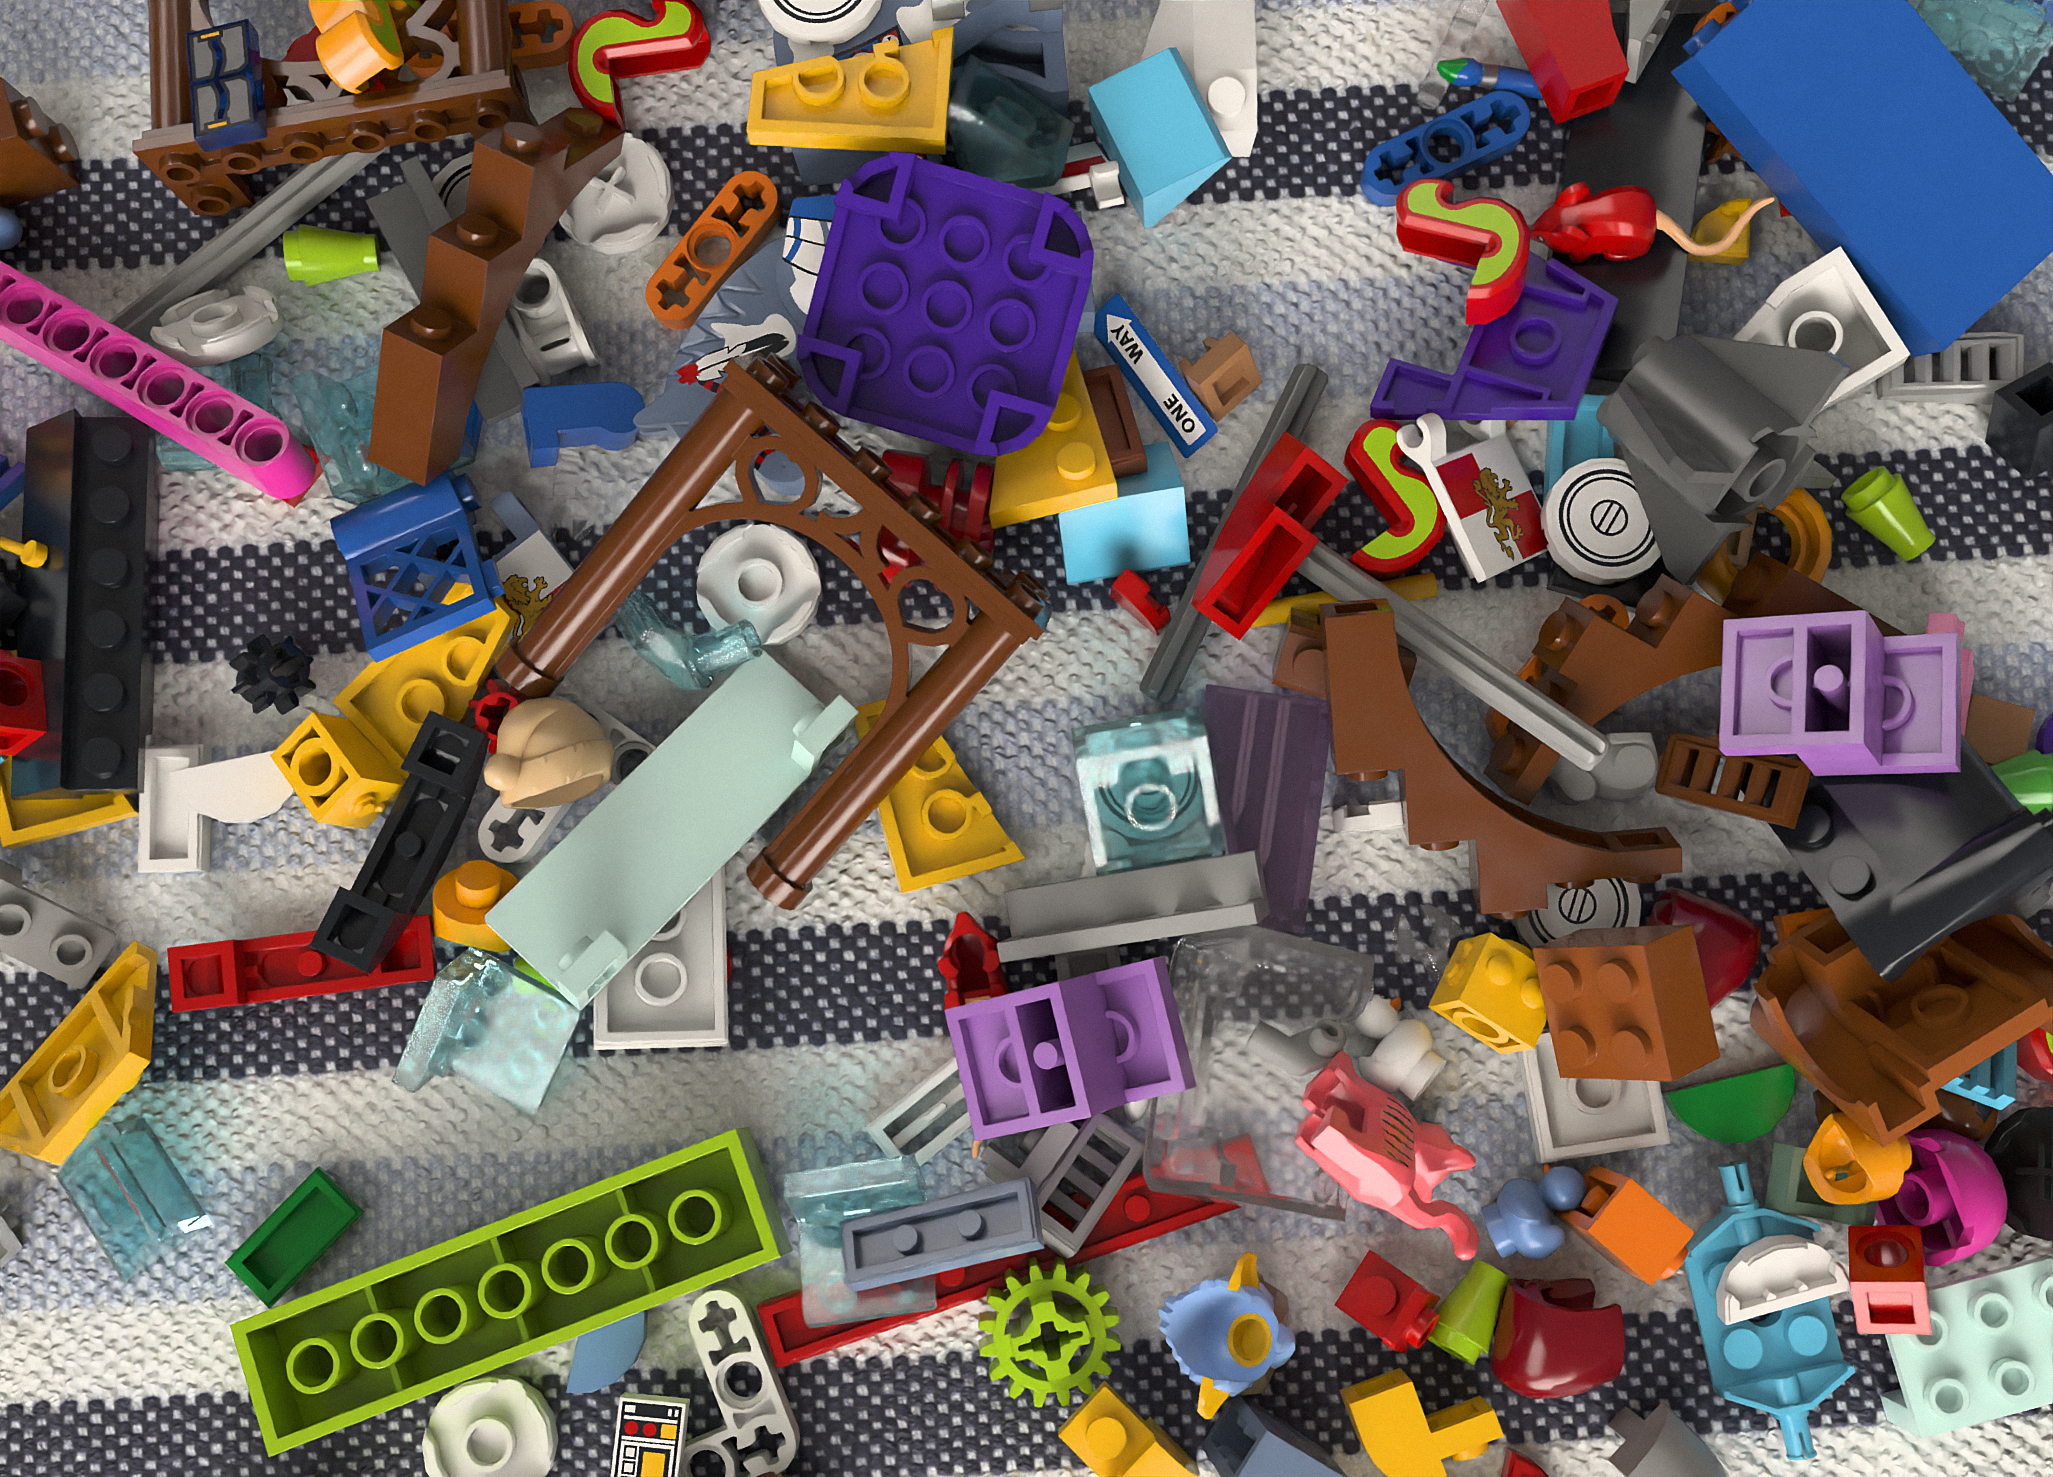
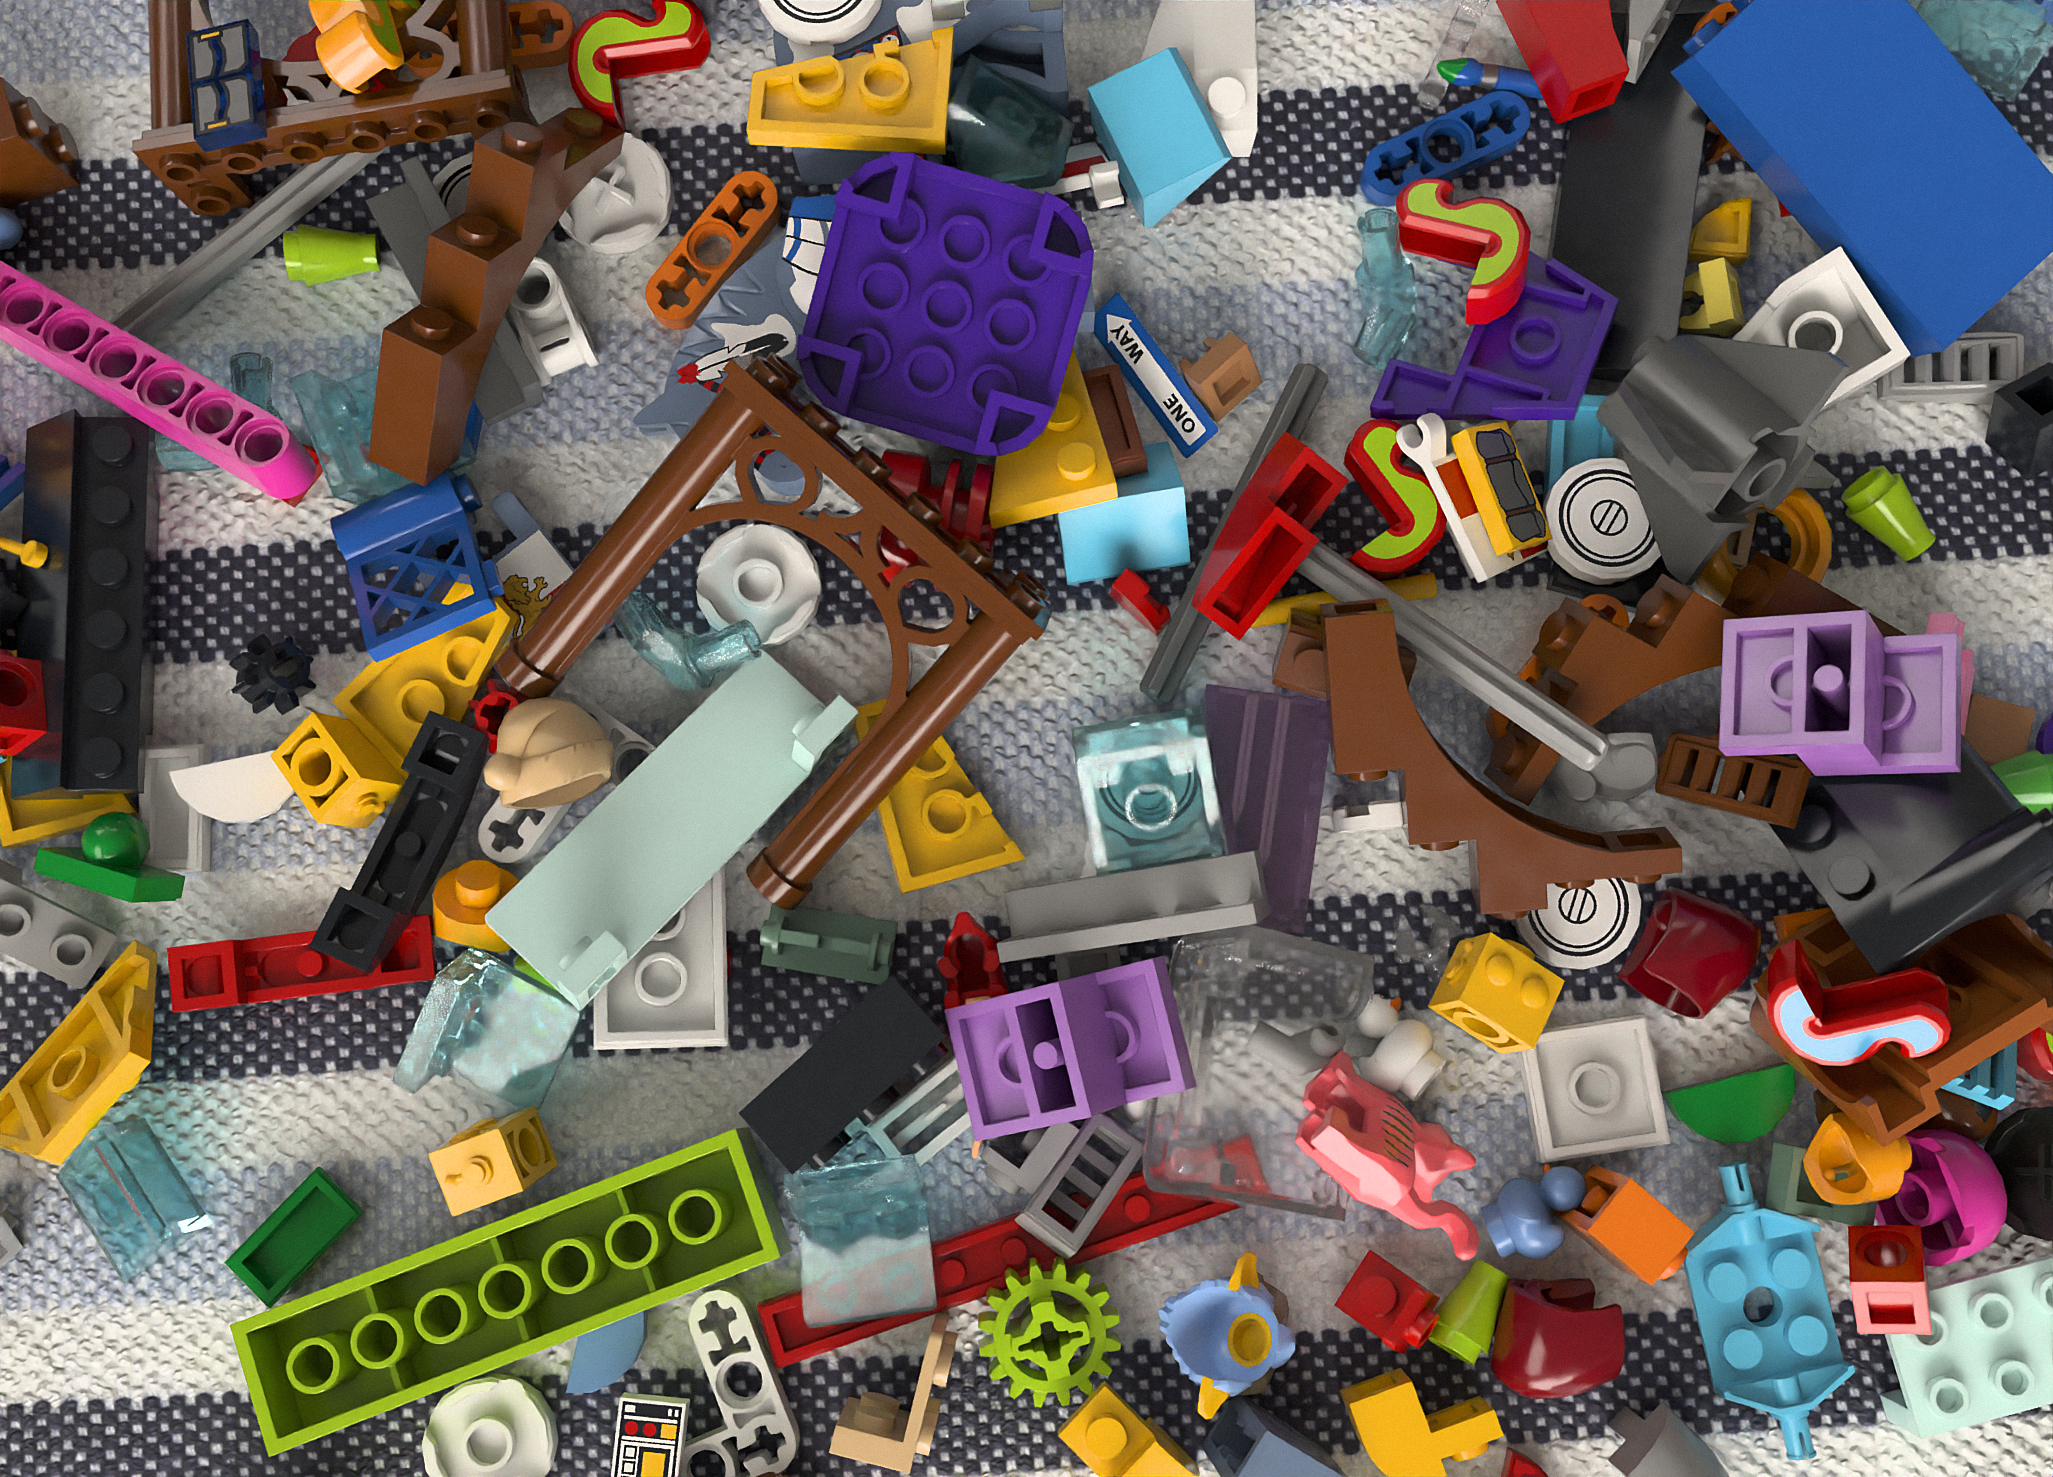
white tile [150,286,285,367] -> none
blue leg [520,382,645,468] -> none
clear bar [528,447,602,543] -> none
sand blue tile [840,1177,1044,1292] -> none
red animal [1529,182,1774,263] -> none
dark orange brick [1532,924,1721,1081] -> none
white tile [1716,1234,1851,1325] -> none
none -> green tile [33,811,186,903]
none -> yellow head [428,1105,559,1217]
none -> black brick [739,974,950,1175]
none -> sand green hinge [760,903,898,985]
none -> tan bracket [829,1312,958,1474]
none -> clear light blue arm [1352,208,1417,371]
none -> tile [1450,421,1553,556]
none -> light yellow tile [1679,257,1746,337]
none -> red animal [1767,939,1951,1066]

